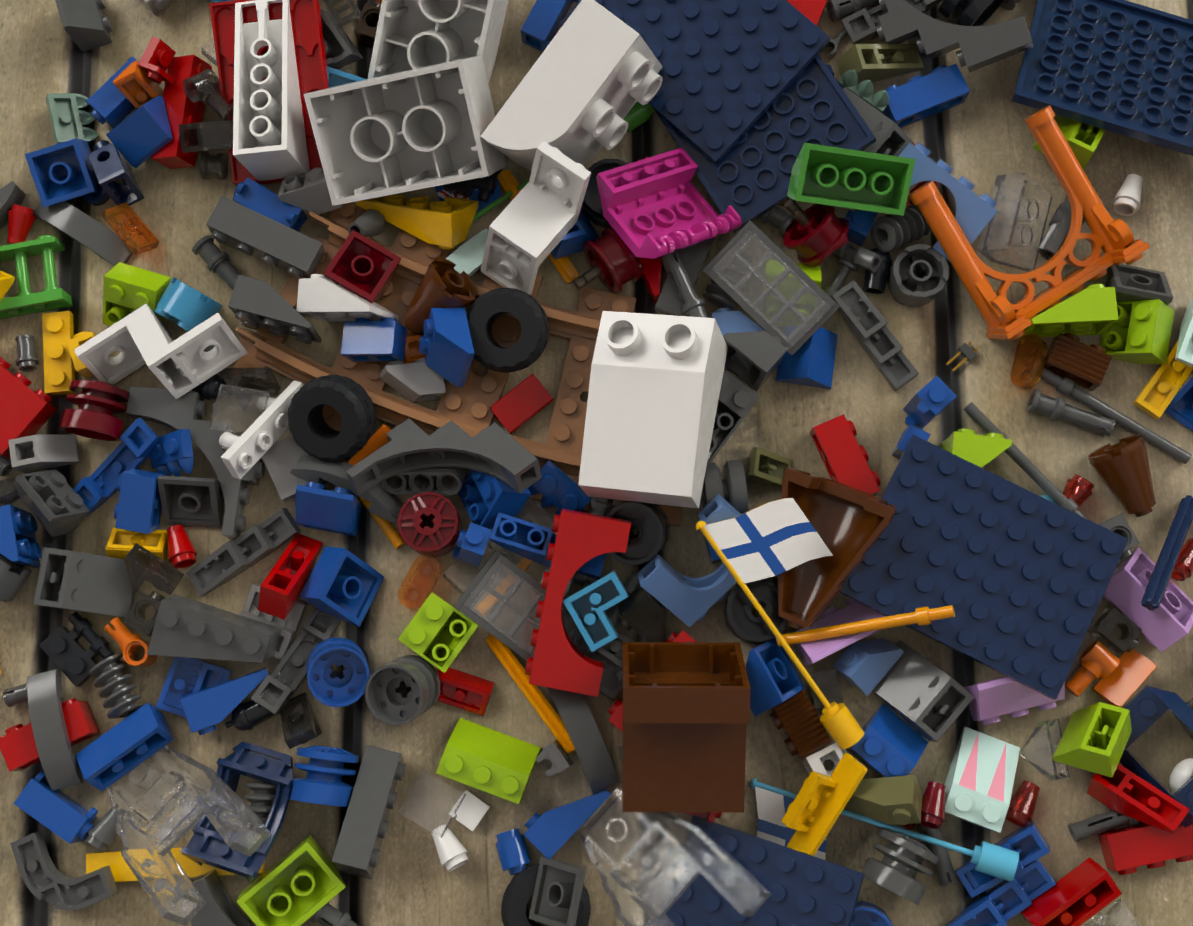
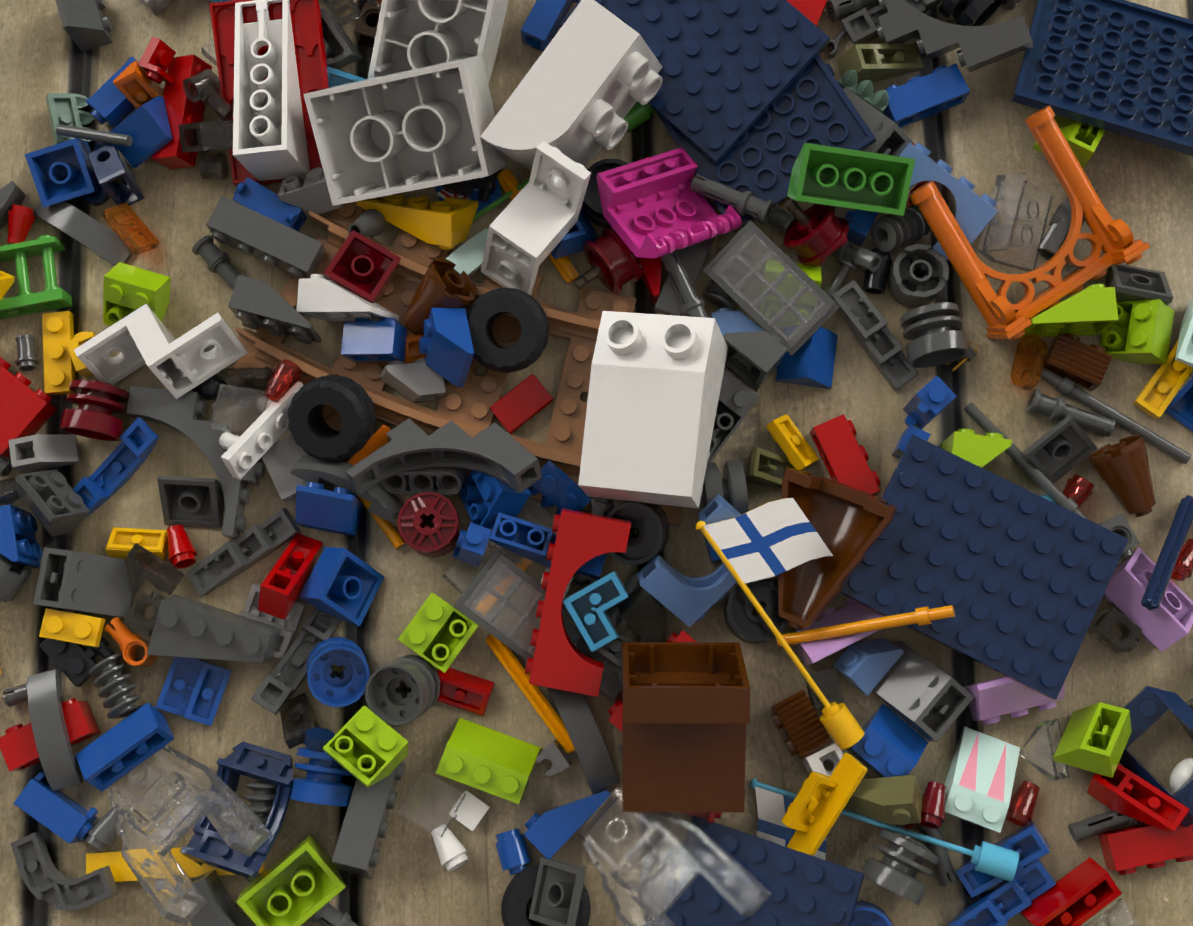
blue brick [114,468,166,534] -> none
blue plate [149,429,193,477] -> none
dark azure brick [155,277,223,331] -> none
blue slope [180,668,268,735] -> none
black piece [225,700,281,731] -> none
clear orange plate [398,555,441,609] -> none
blue slope [746,637,805,716] -> none
orange pin [1065,640,1121,697] -> none
orange slope [1091,647,1157,707] -> none
white cone [1112,174,1143,216] -> none
none -> yellow plate [39,608,105,647]
none -> dark grey bar [56,124,133,146]
none -> clear red cone [264,359,302,403]
none -> dark blue tile [304,727,335,751]
none -> lime slope [323,705,409,788]
none -> dark grey pin [690,174,774,225]
none -> yellow plate [766,414,819,471]
none -> dark grey wheel [900,302,969,368]
none -> dark grey slope [1023,415,1098,484]

